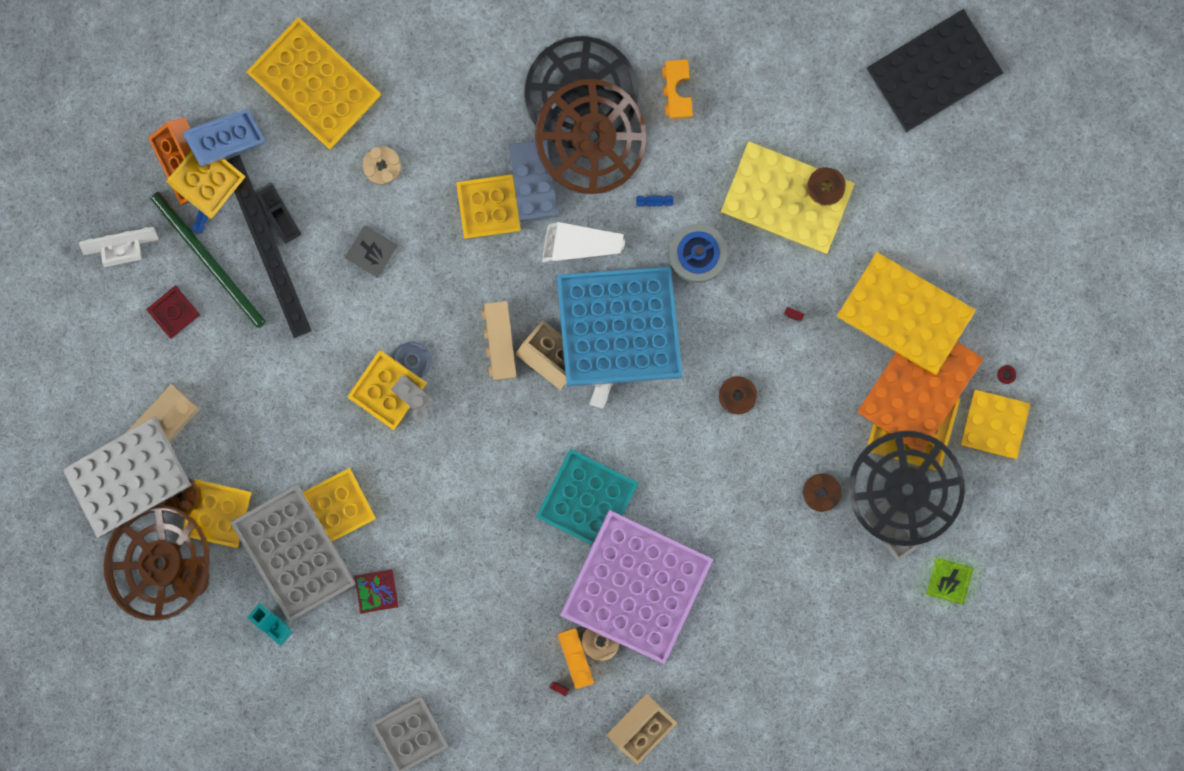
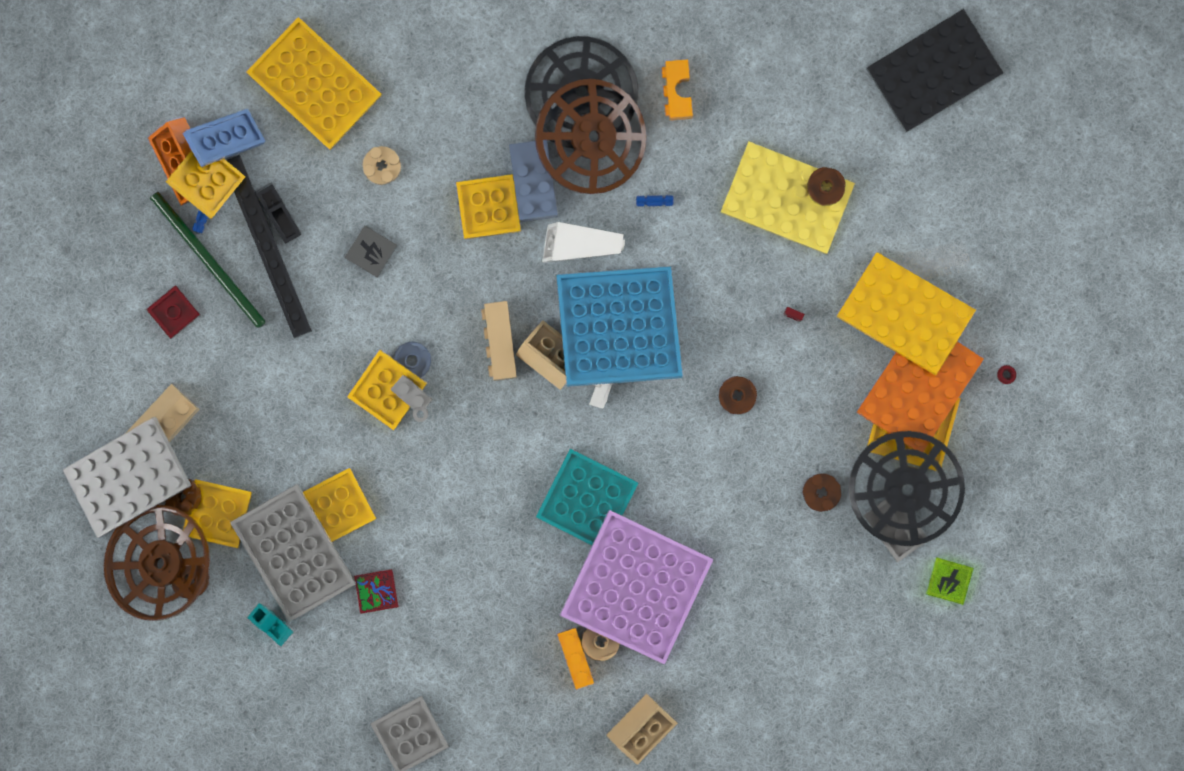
white bracket [79,227,159,267] -> none
dark red tile [549,681,570,697] -> none
wheel [669,224,727,283] -> none
yellow plate [960,390,1030,459] -> none

